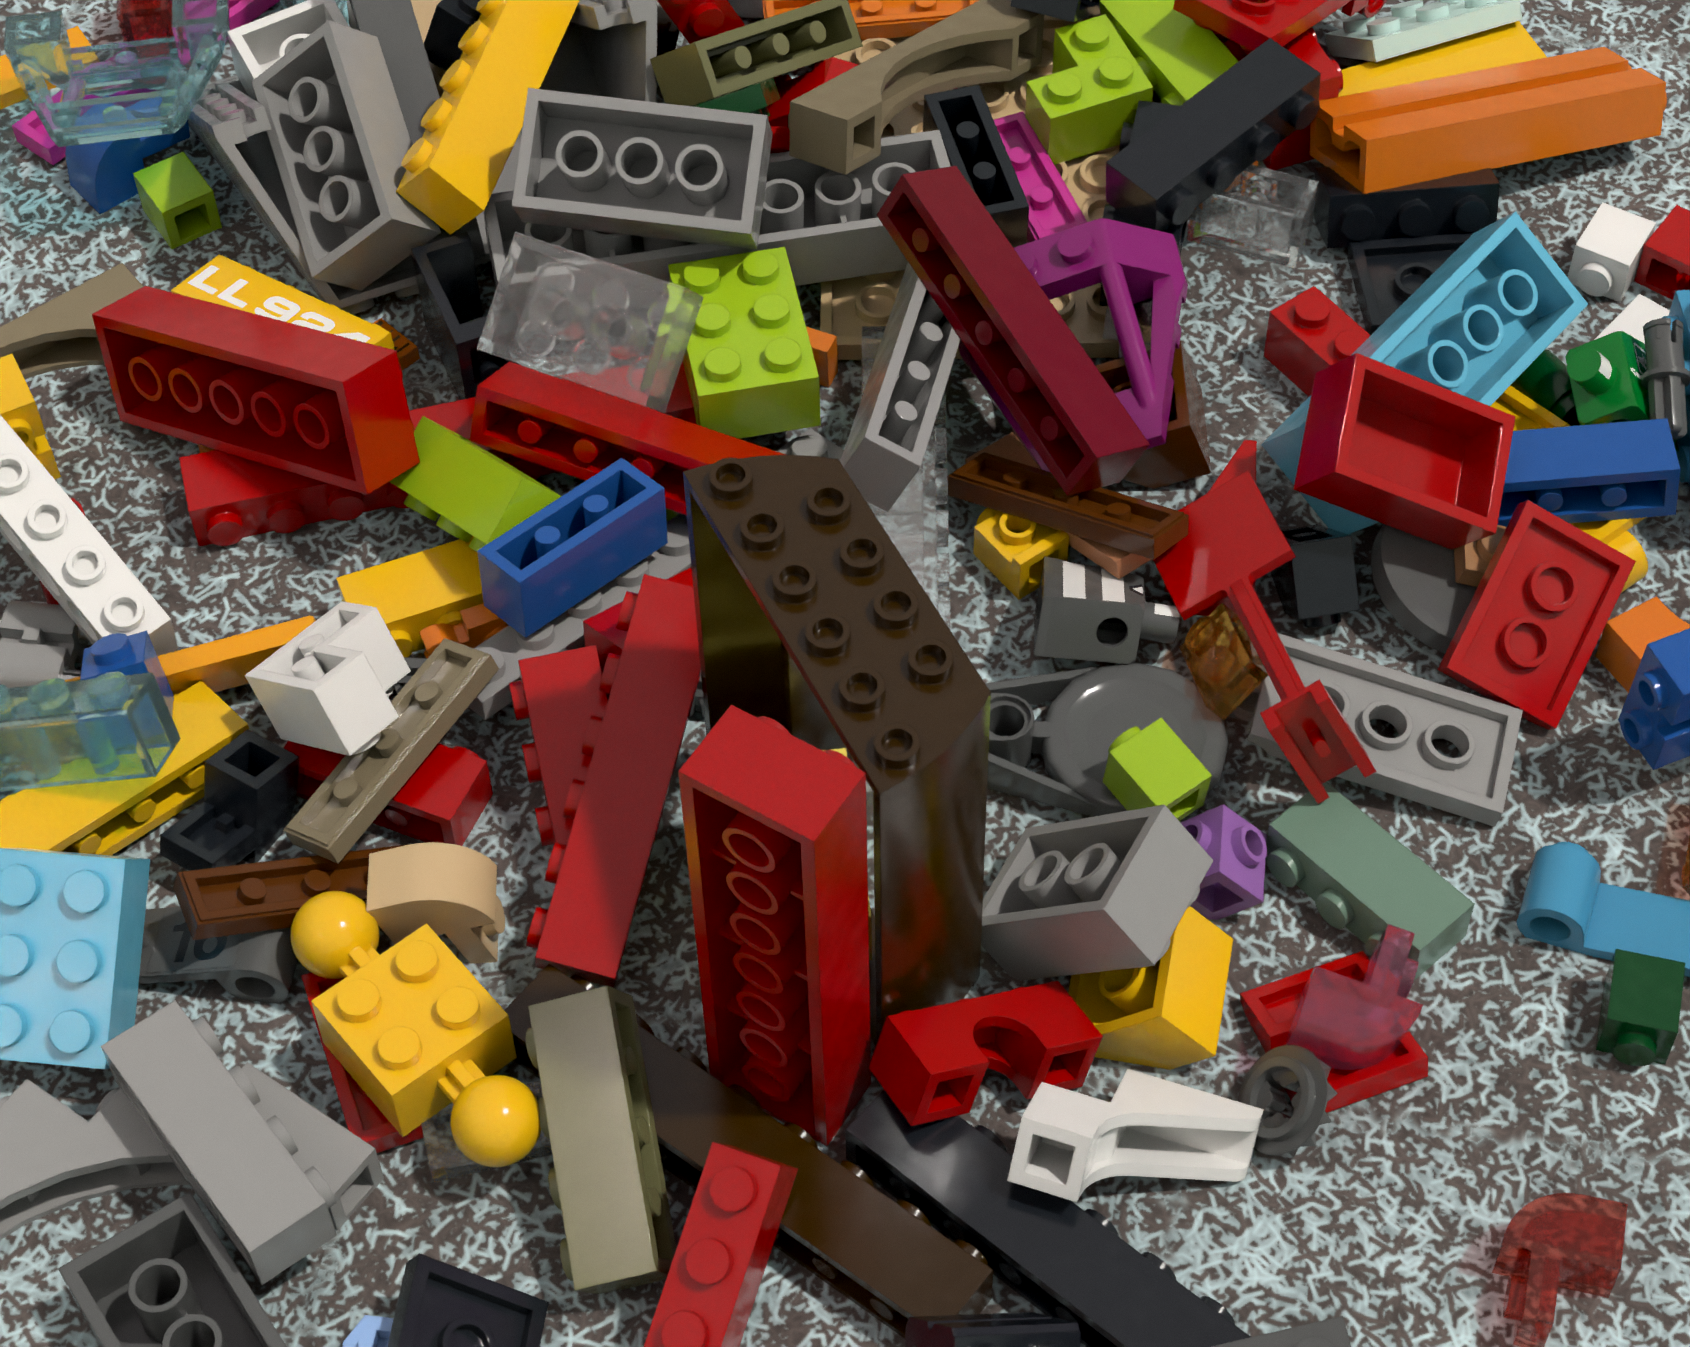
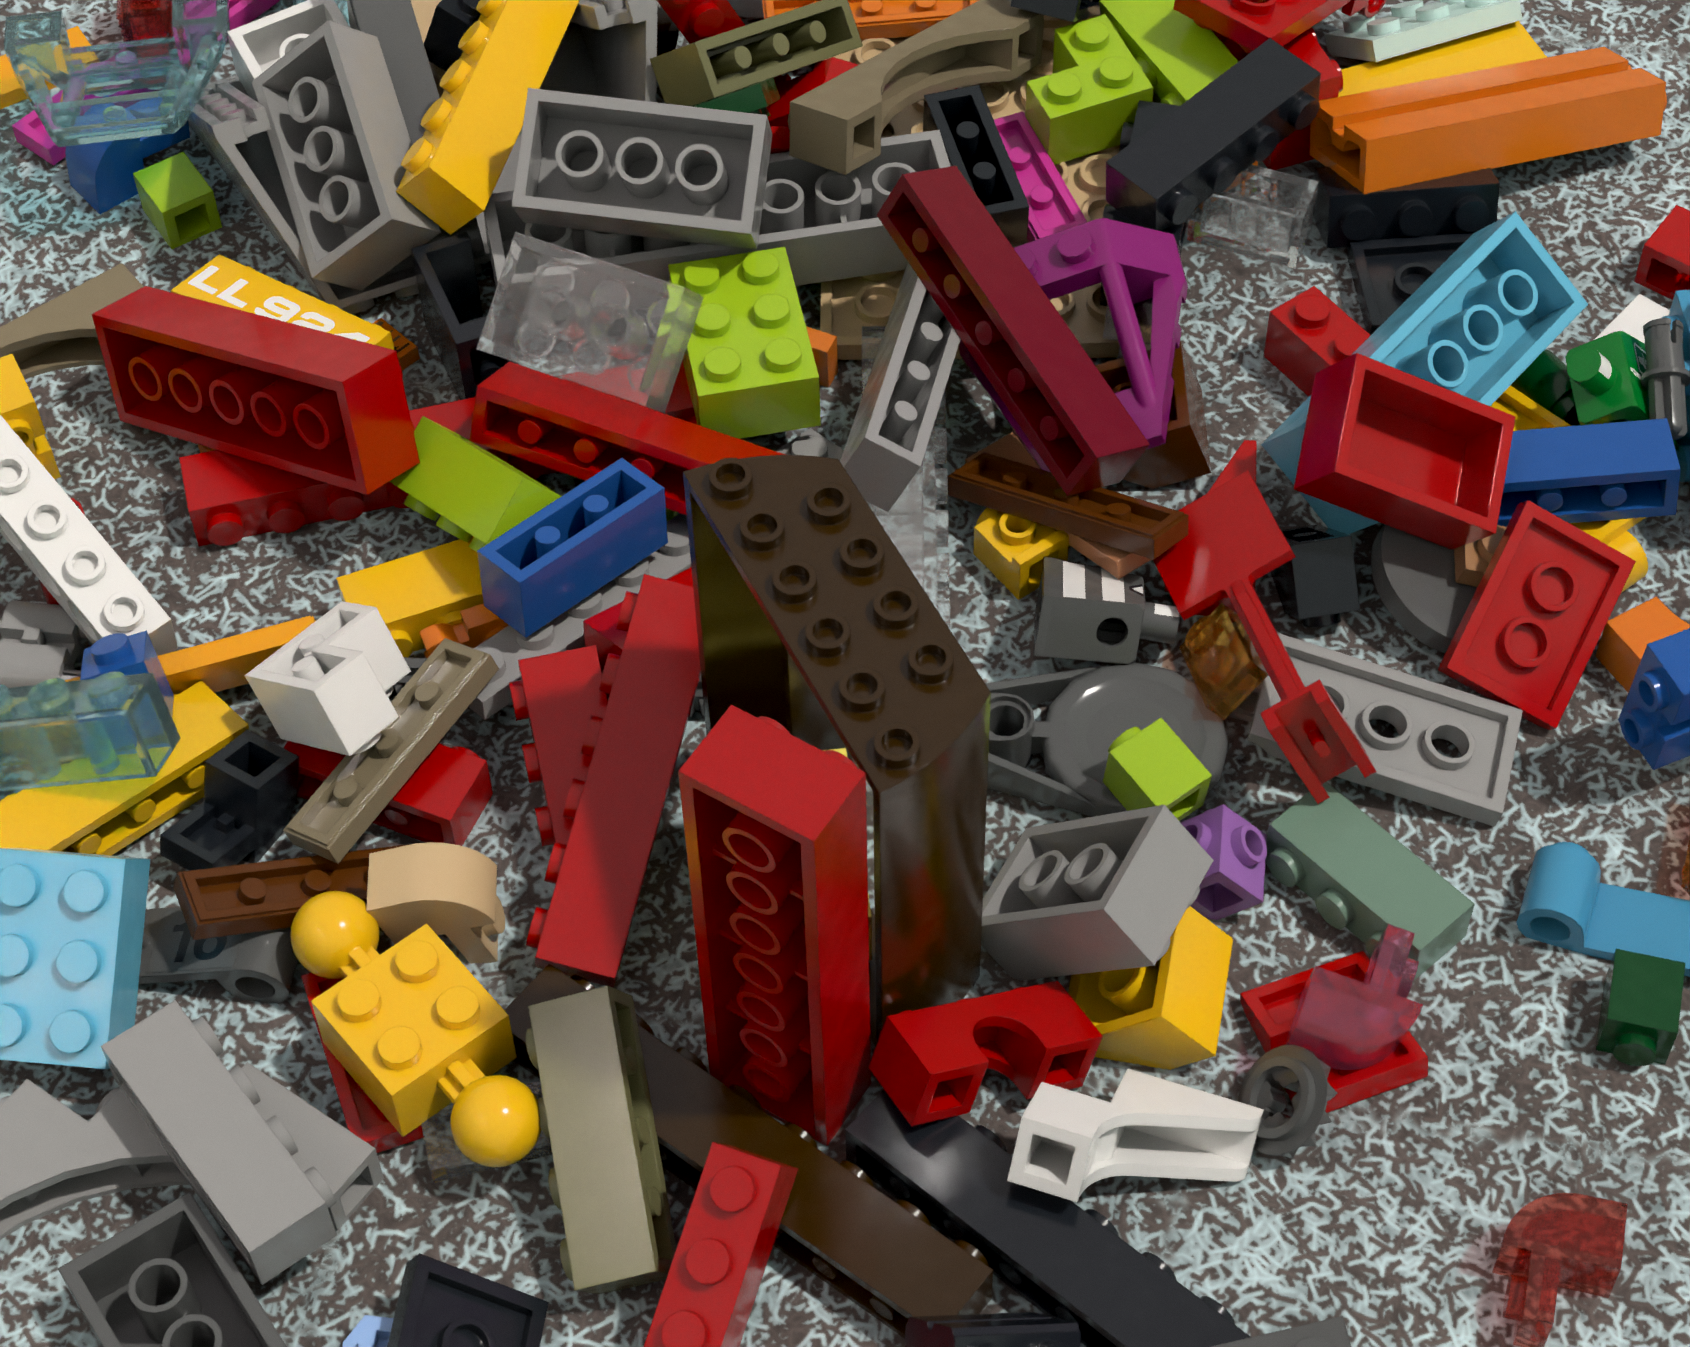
white brick [1568,202,1656,302] -> none

